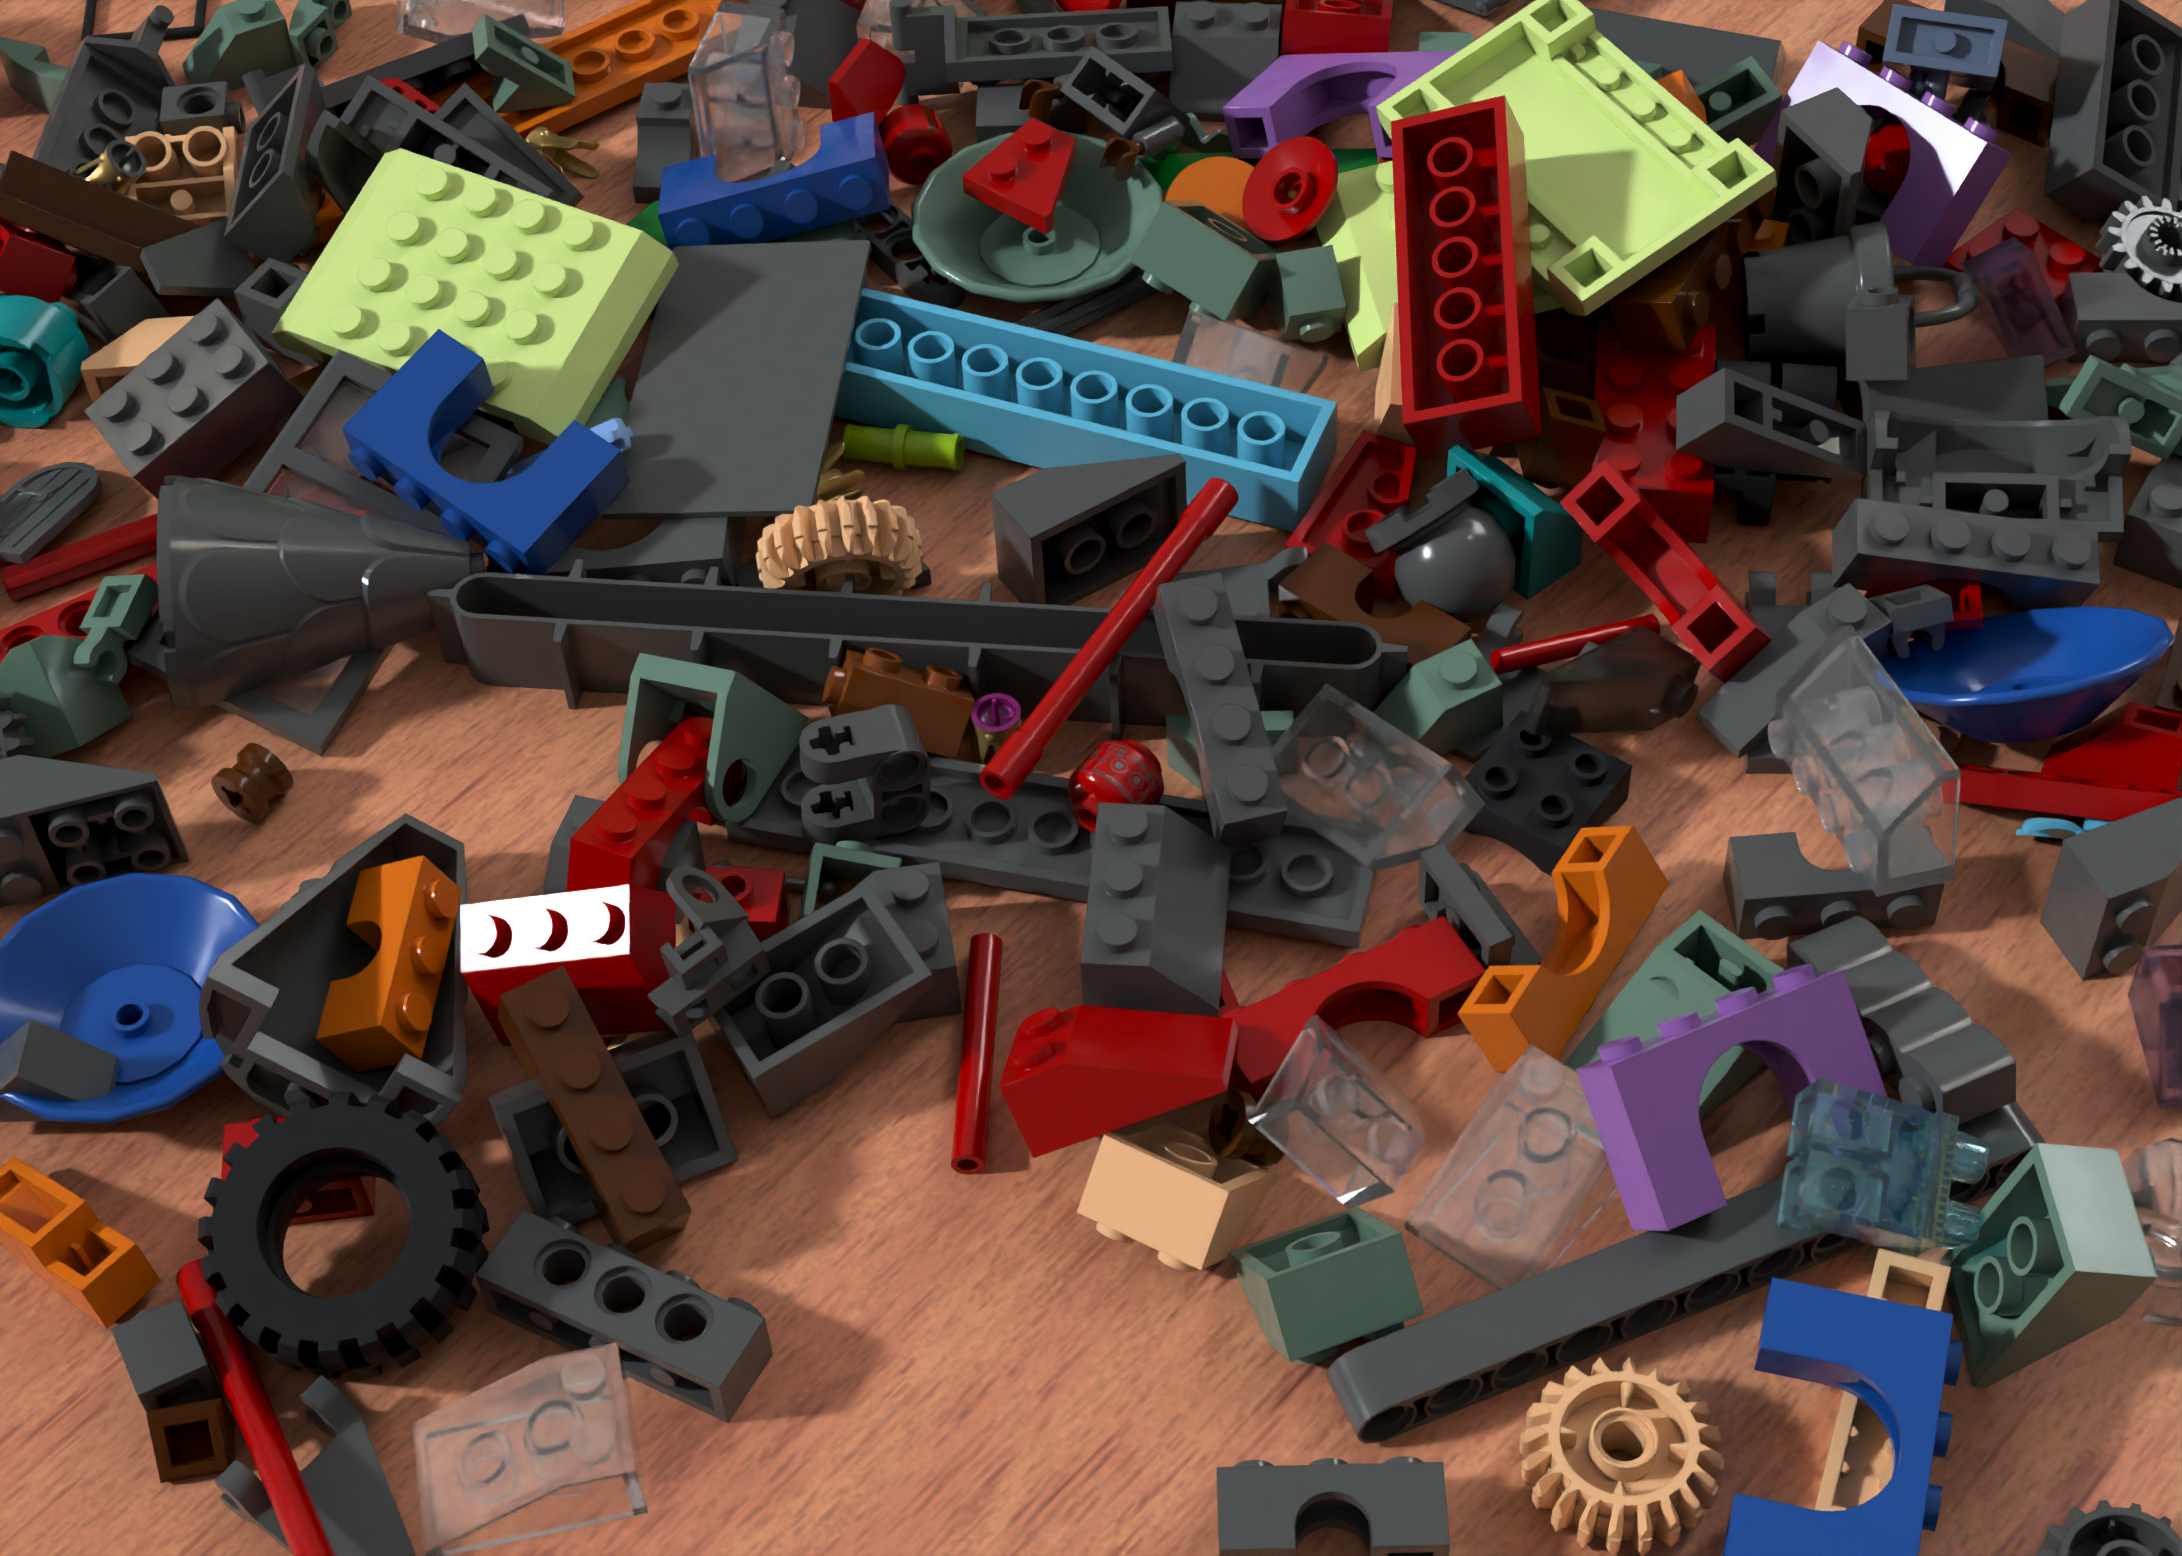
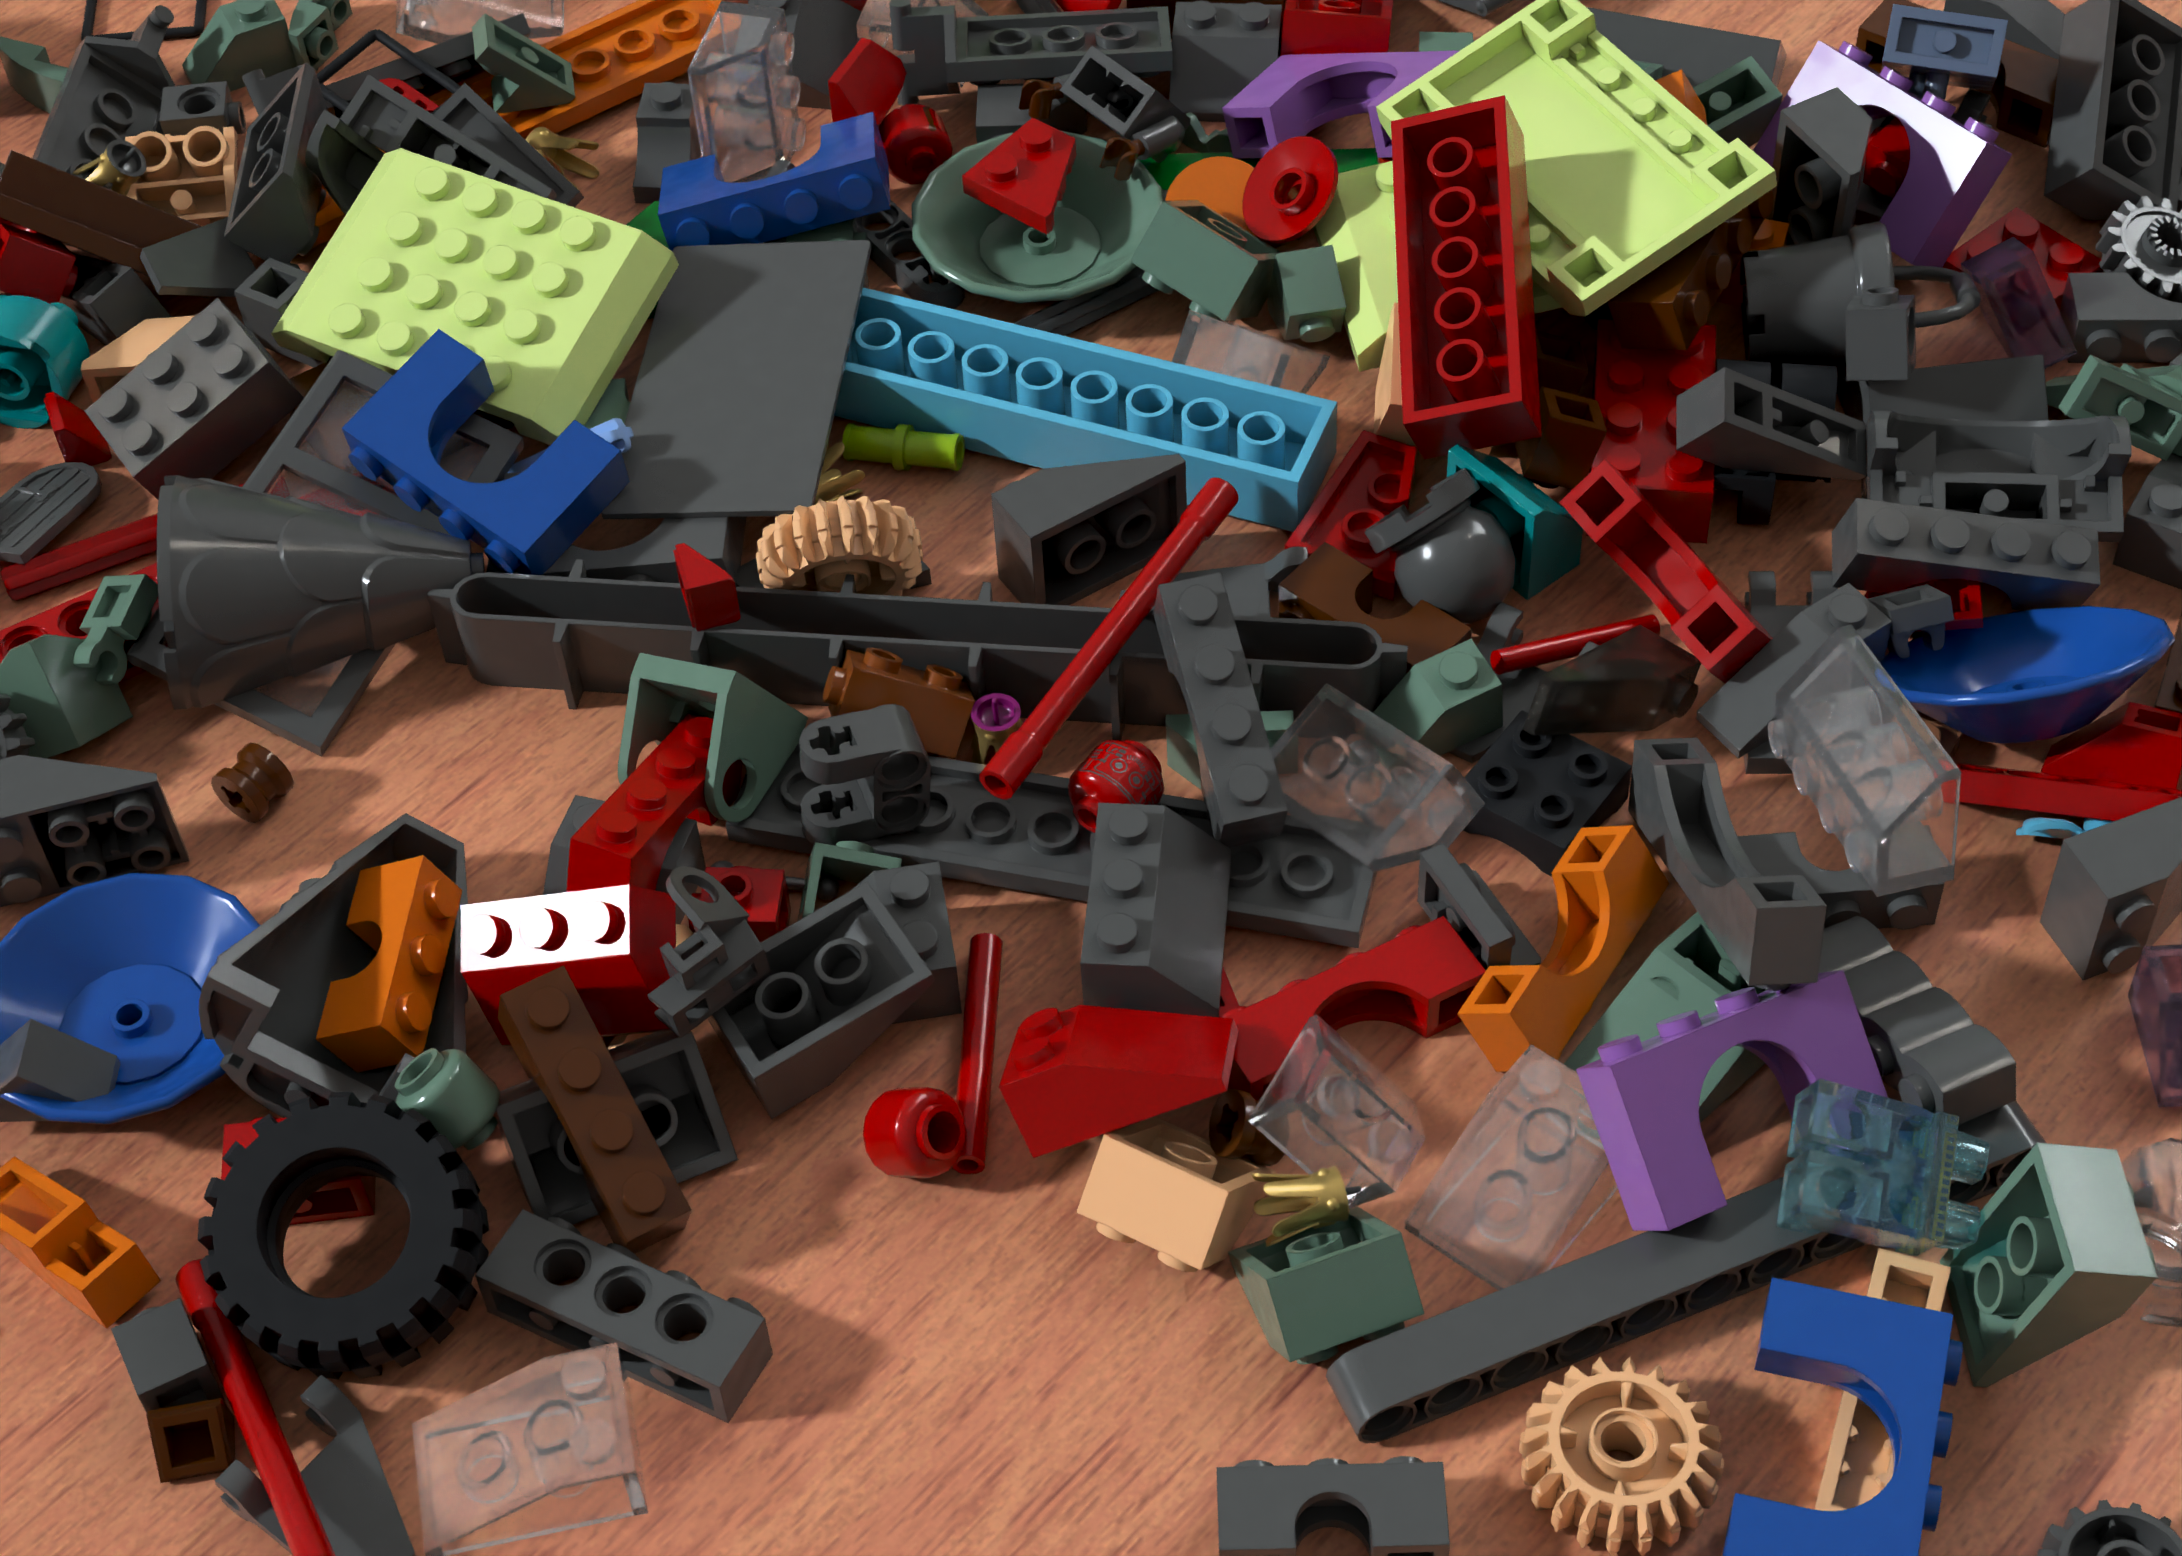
none -> red slope [44,391,112,466]
none -> black piece [317,29,461,114]
none -> sand green head [395,1048,500,1150]
none -> red slope [673,543,741,631]
none -> red head [863,1087,966,1178]
none -> pearl gold piece [1251,1166,1361,1247]
none -> dark grey arch [1628,737,1827,991]

